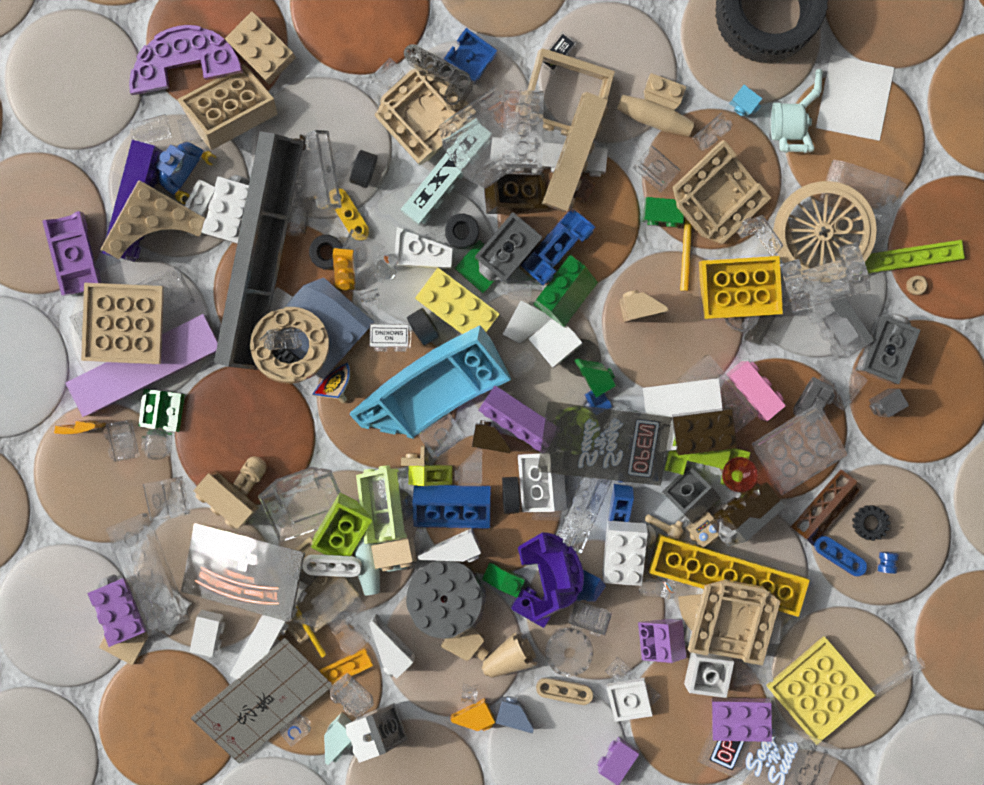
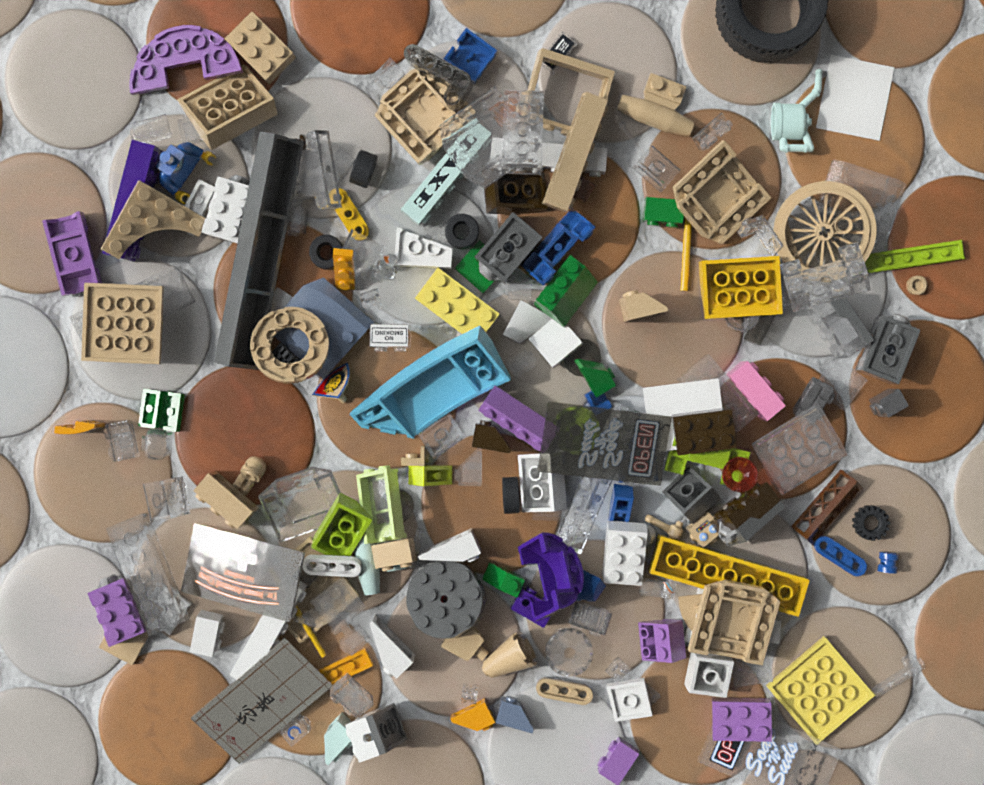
lavender tile [66,314,218,417] -> none
clear hinge [259,329,303,350] -> none
black tyre [407,308,440,346] -> none
blue slope [413,485,491,528] -> none
medium azure brick [729,85,762,117] -> none

